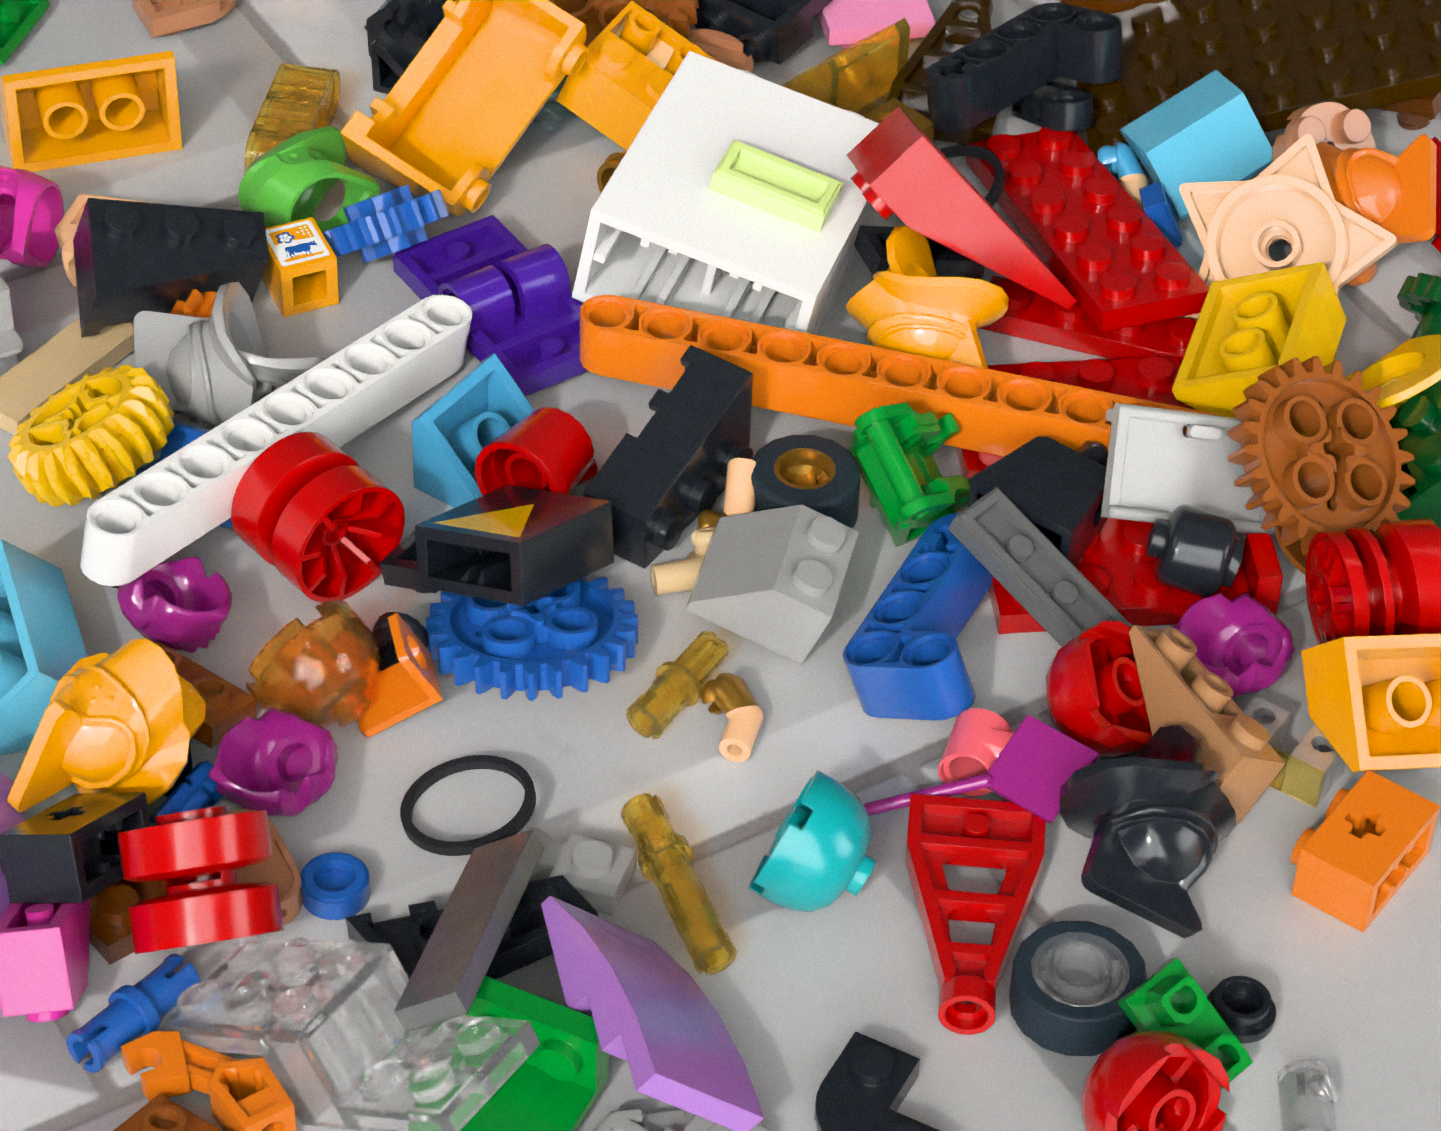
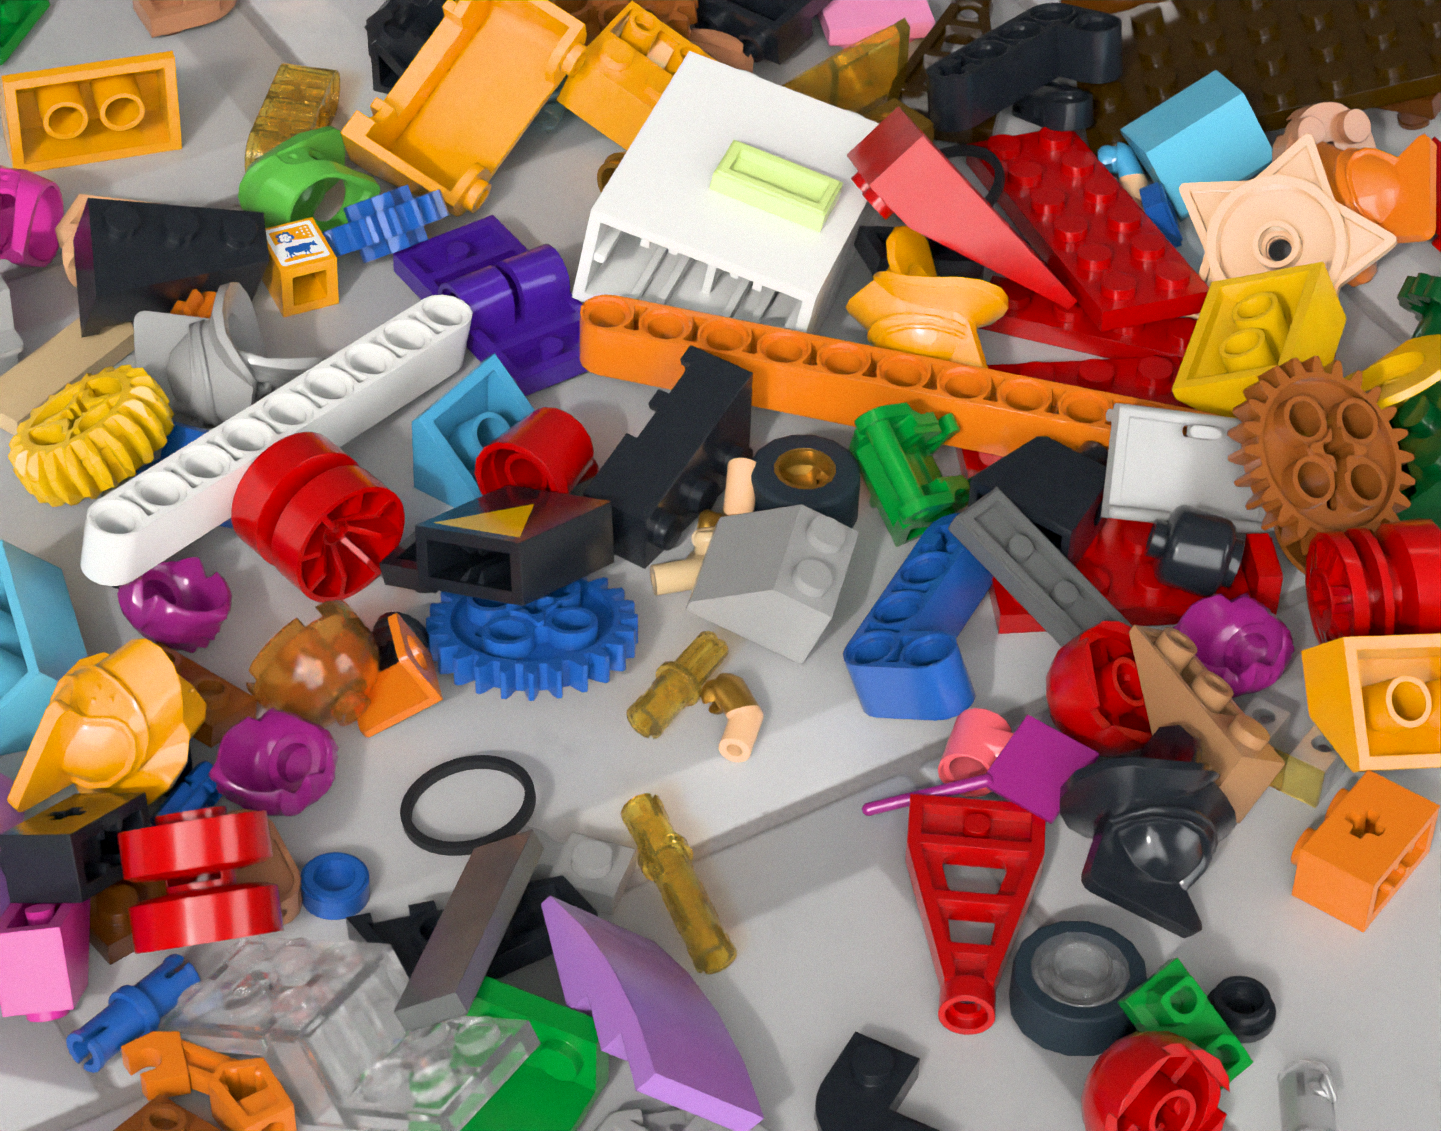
cylinder [747,770,877,912] -> none

